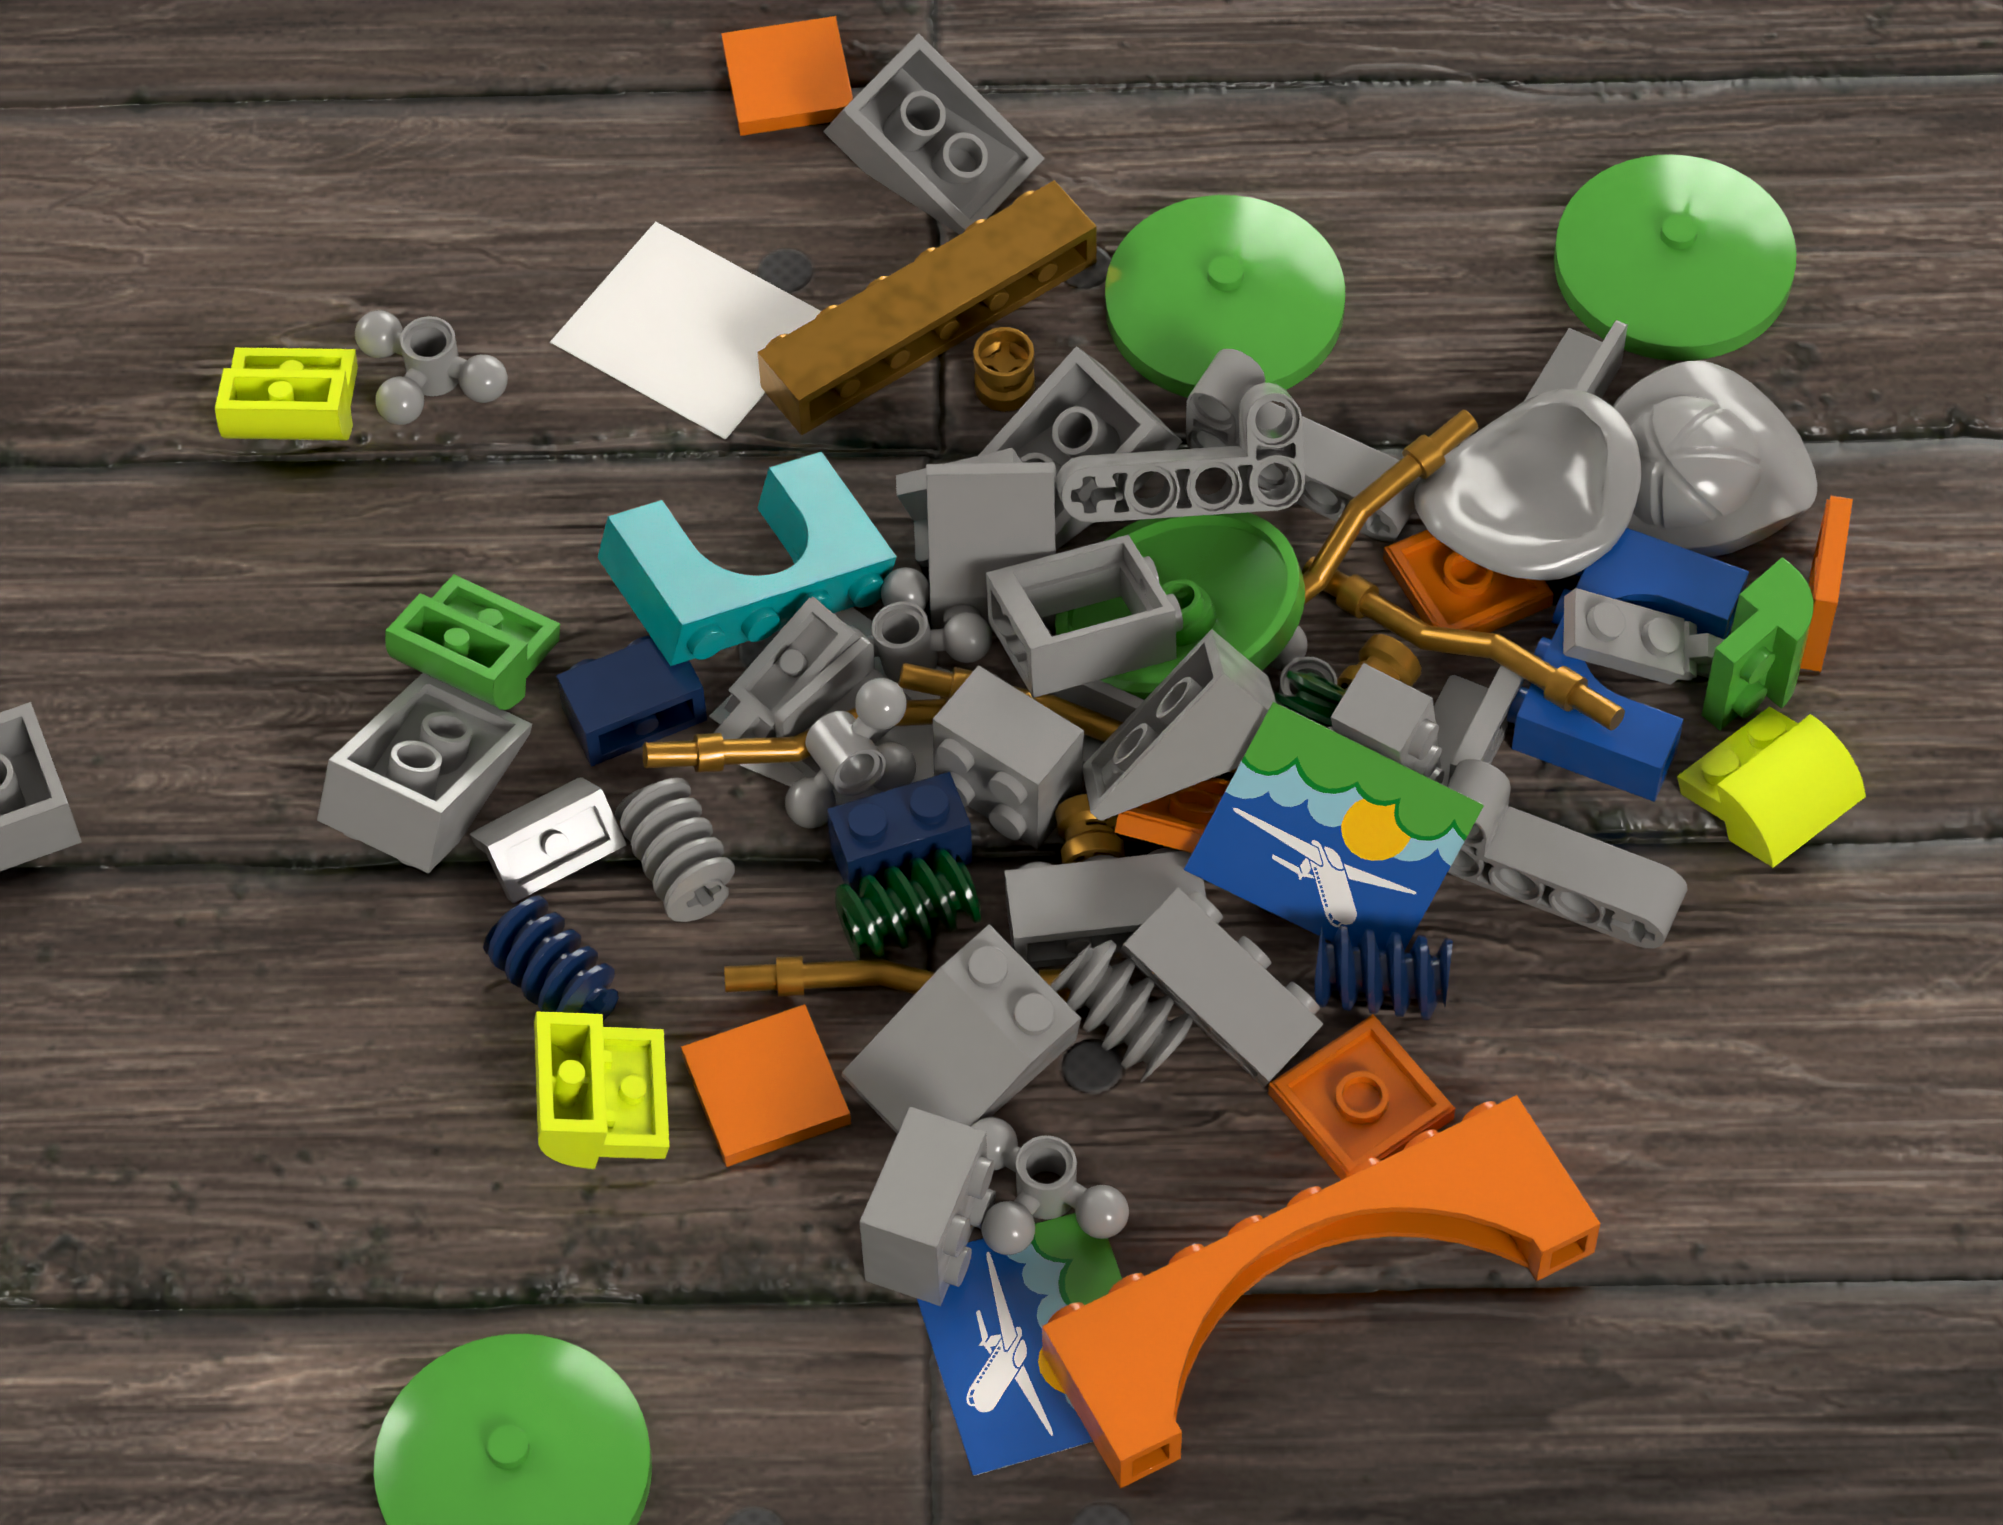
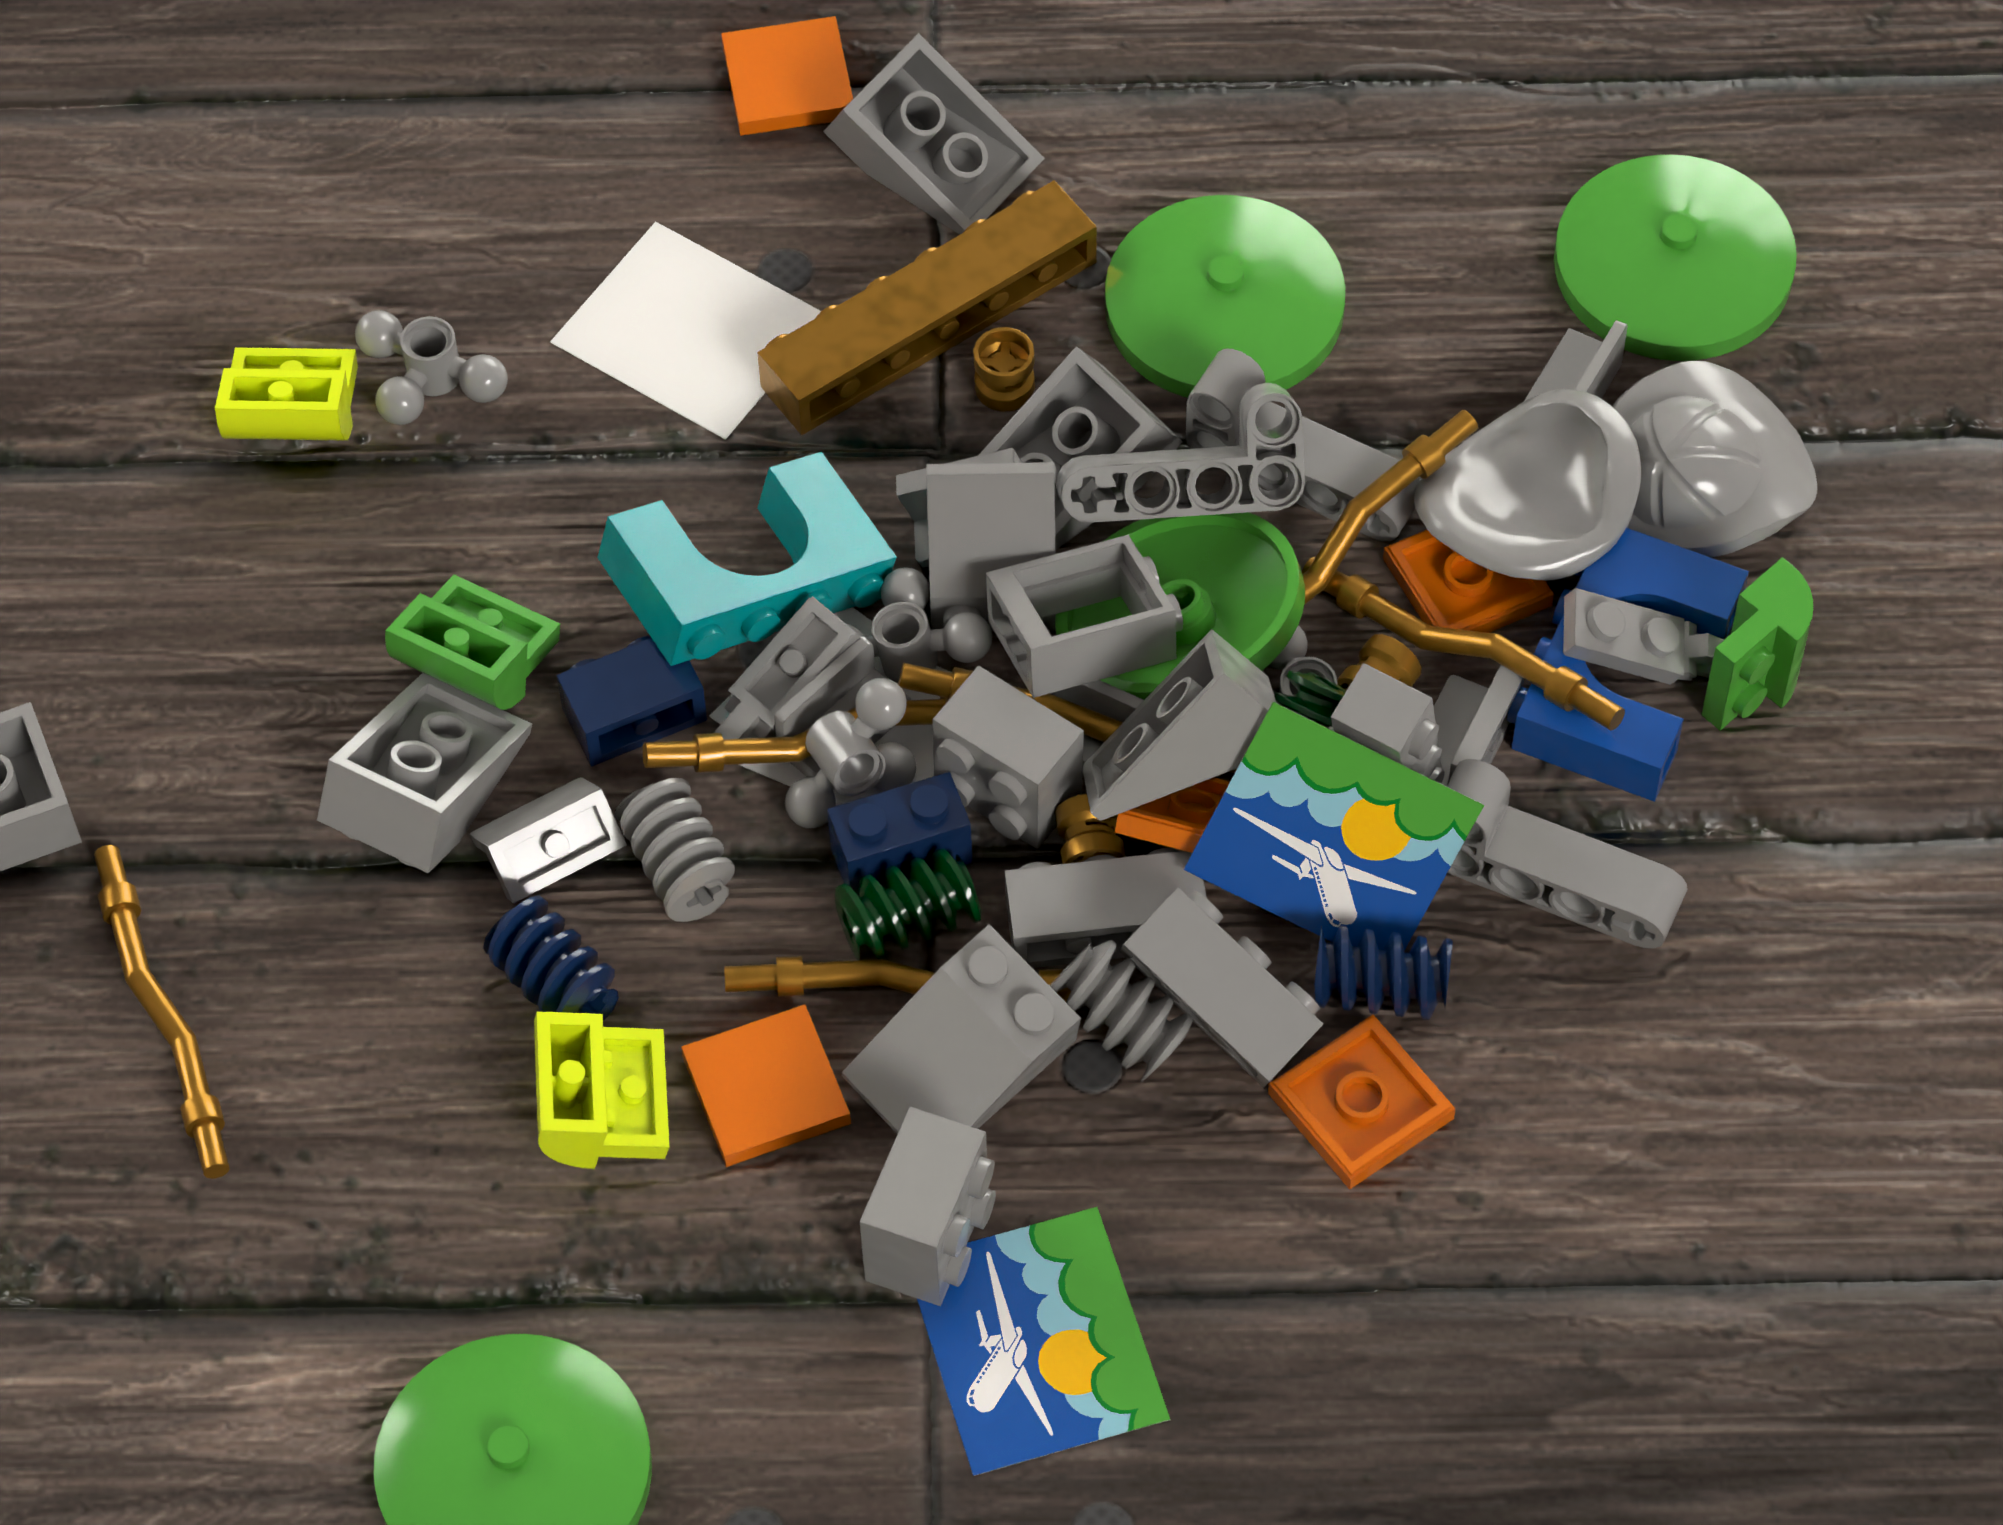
light grey piece [971,1117,1129,1255] -> none
orange arch [1042,1095,1601,1489] -> none
neon yellow brick [1677,706,1866,868] -> none
orange tile [1800,496,1853,672] -> none
none -> pearl gold bar [94,845,230,1179]

